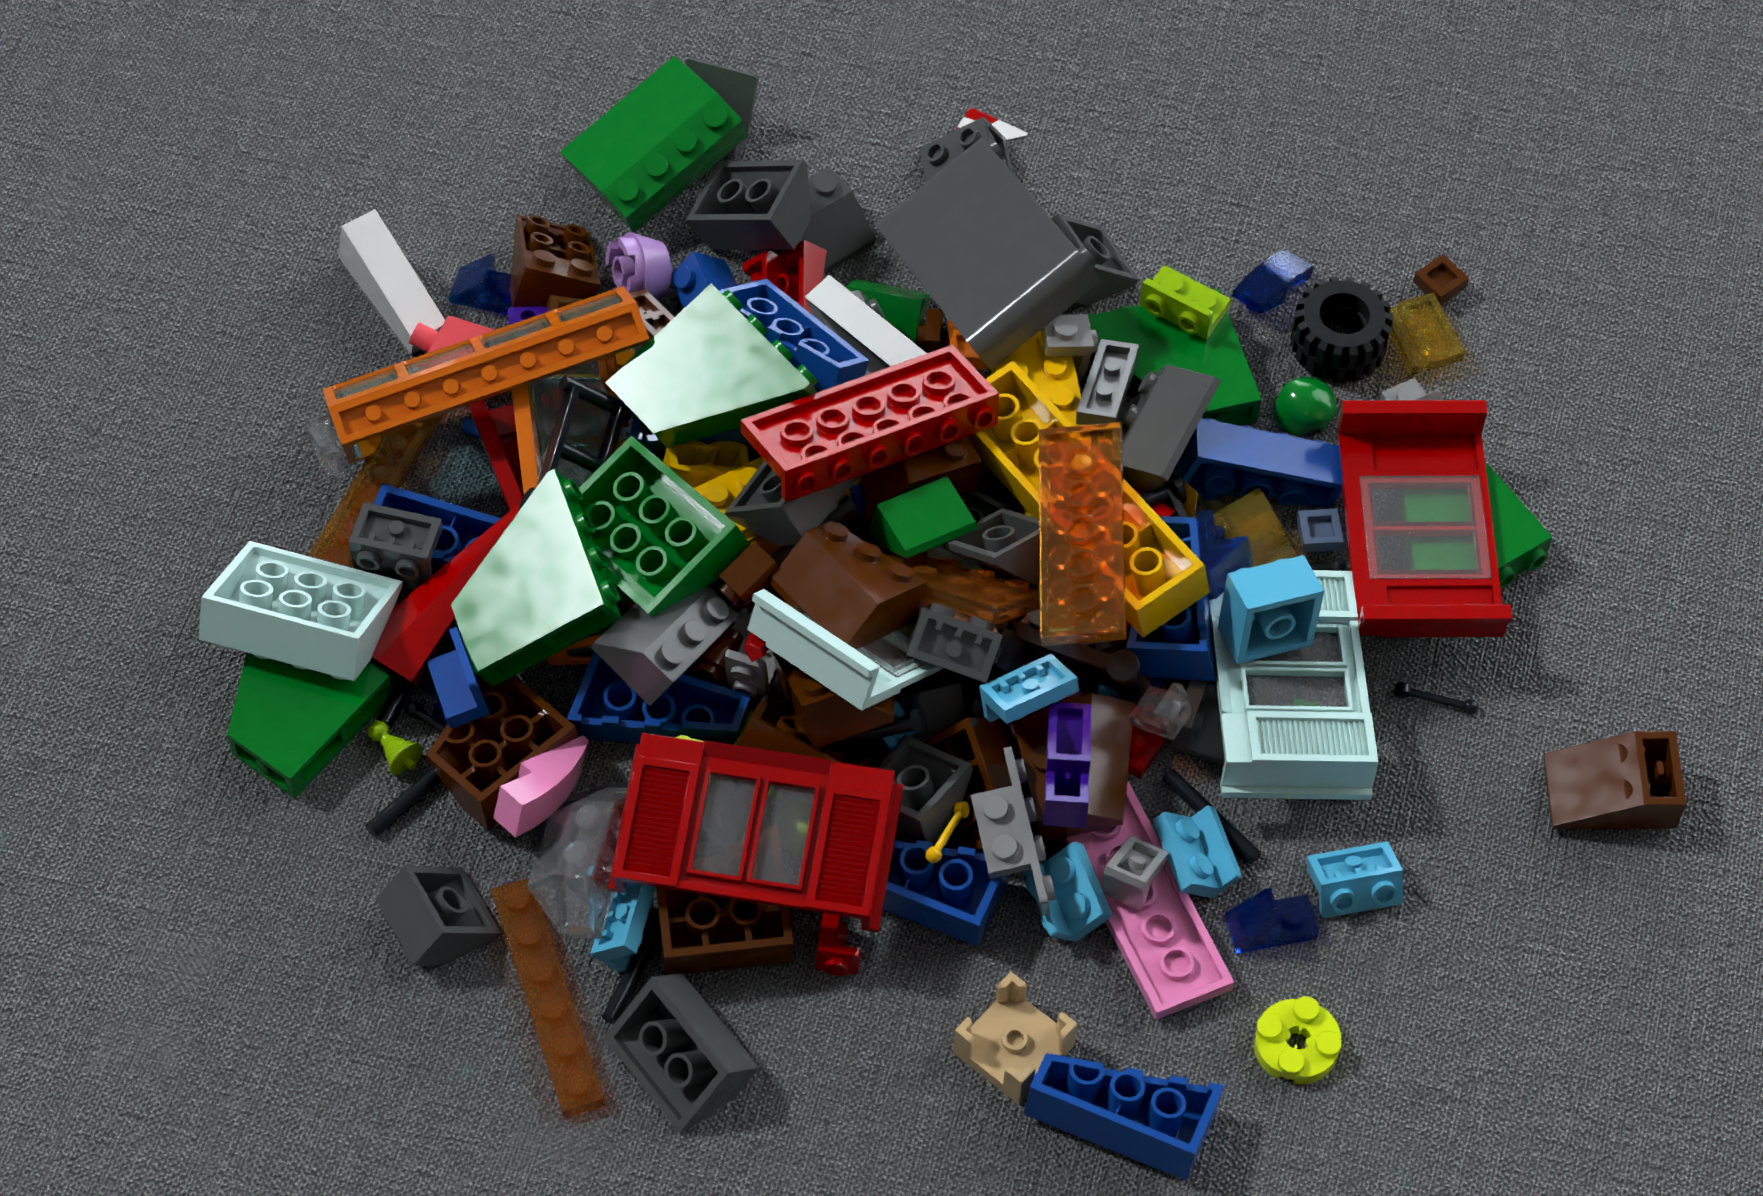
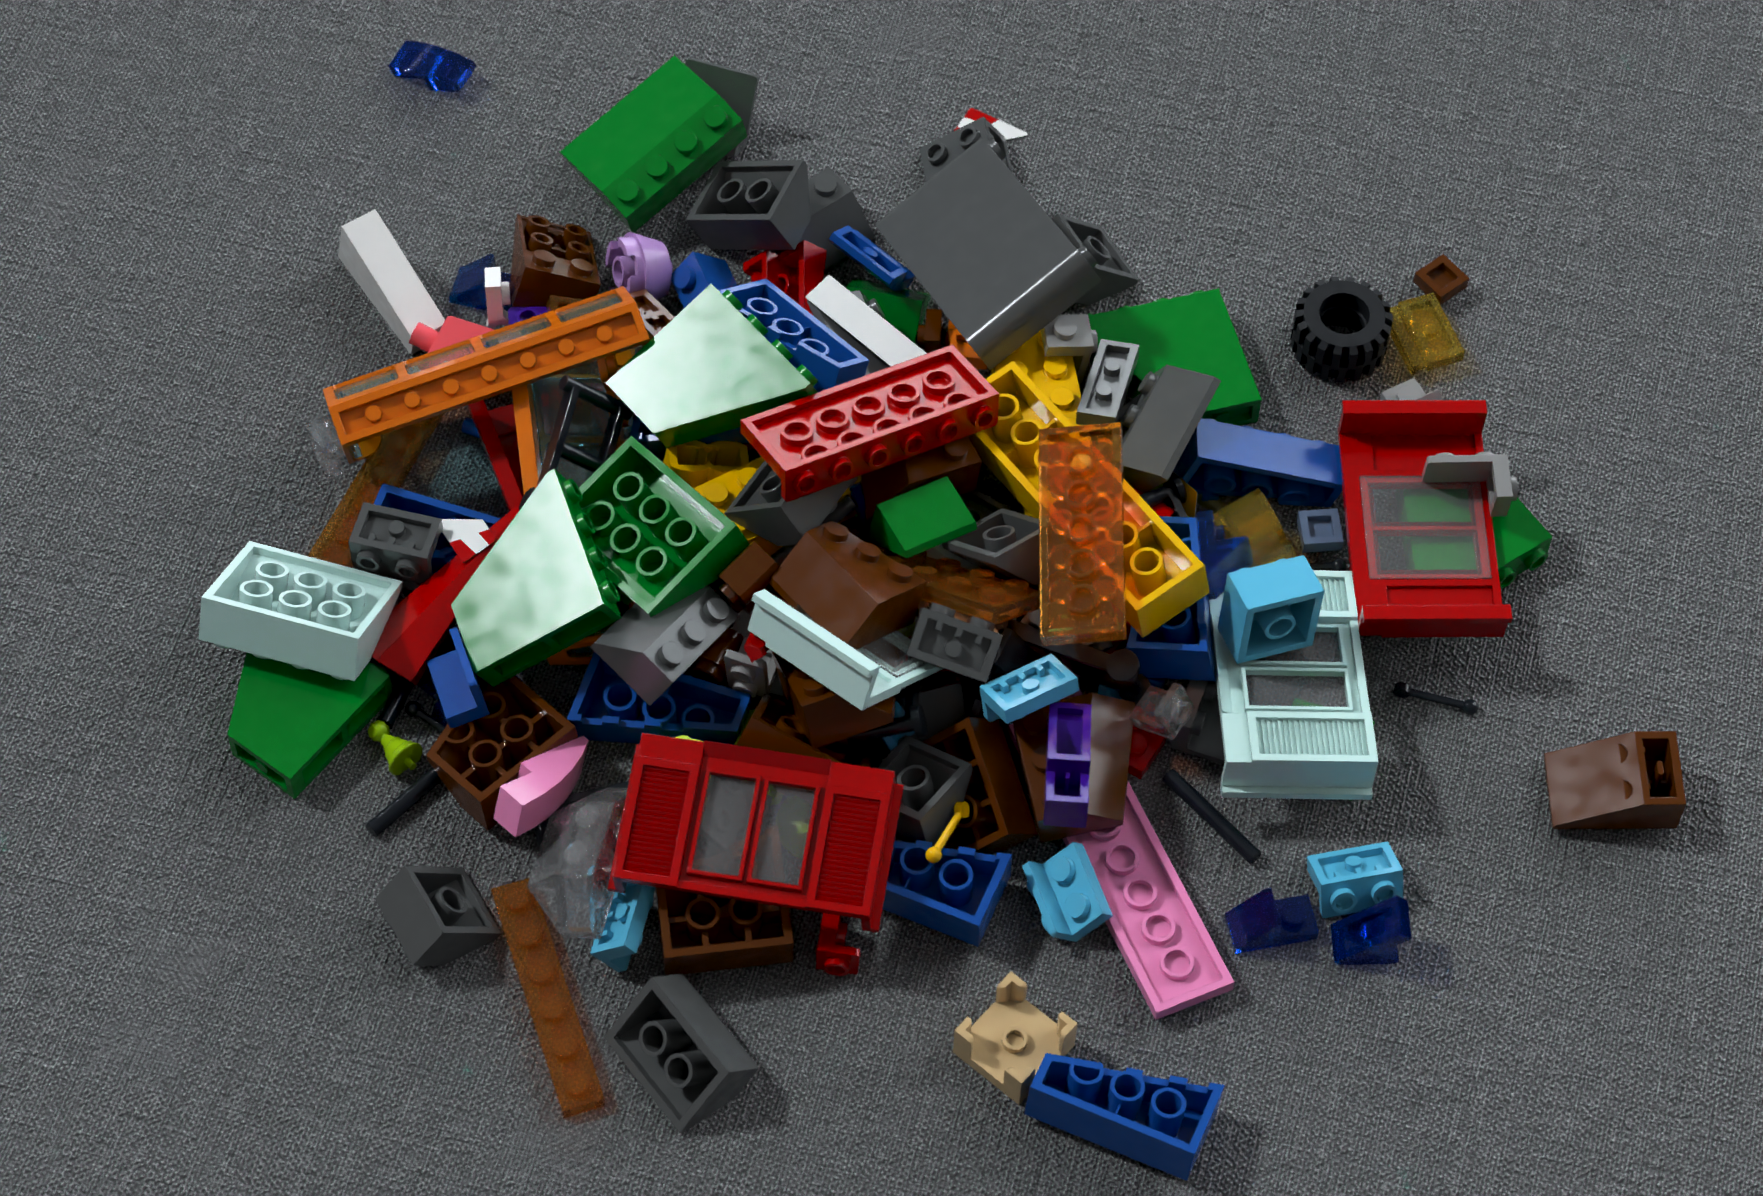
black bar [602,909,661,1024] -> none
light grey bracket [971,746,1056,916] -> none
light grey slope [1103,835,1169,910] -> none
lime bracket [1139,265,1231,340] -> none
medium azure bracket [1153,806,1241,898] -> none
clear blue slope [1232,248,1314,314] -> none
neon yellow plate [1254,996,1342,1085] -> none
green hair [1273,377,1337,437] -> none
none -> clear blue slope [388,40,477,93]
none -> white sticker [442,519,496,563]
none -> plate [485,267,511,329]
none -> blue slope [829,225,915,291]
none -> clear blue slope [1330,896,1412,965]
none -> light grey bracket [1422,452,1518,517]

